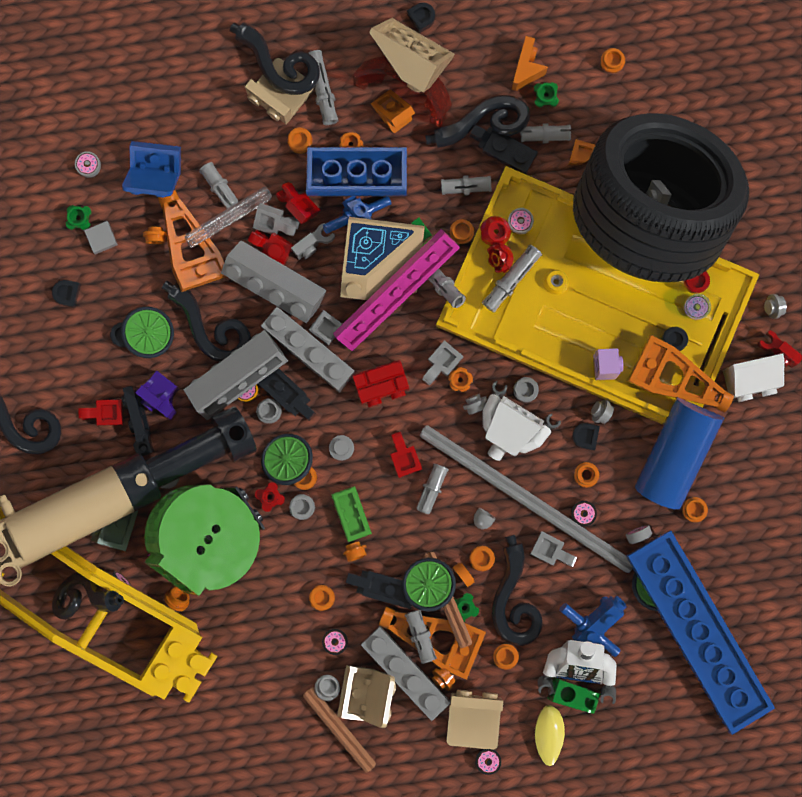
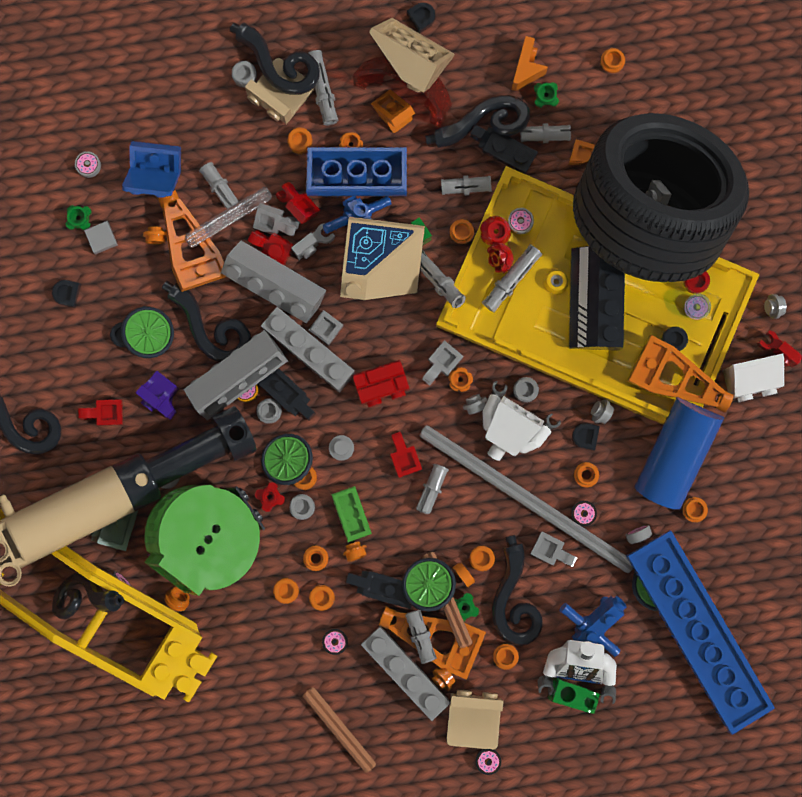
black hinge [122,386,154,456] -> none
light grey plate [314,675,340,701] -> none
dark pink plate [333,229,460,351] -> none
tan bracket [337,665,396,728] -> none
light grey hinge [474,508,496,529] -> none
light yellow arm [535,705,565,766] -> none
lavender plate [593,349,623,380] -> none
none -> light grey tile [232,61,257,87]
none -> orange tile [273,578,299,604]
none -> orange plate [303,546,329,571]
none -> black slope [569,246,625,351]

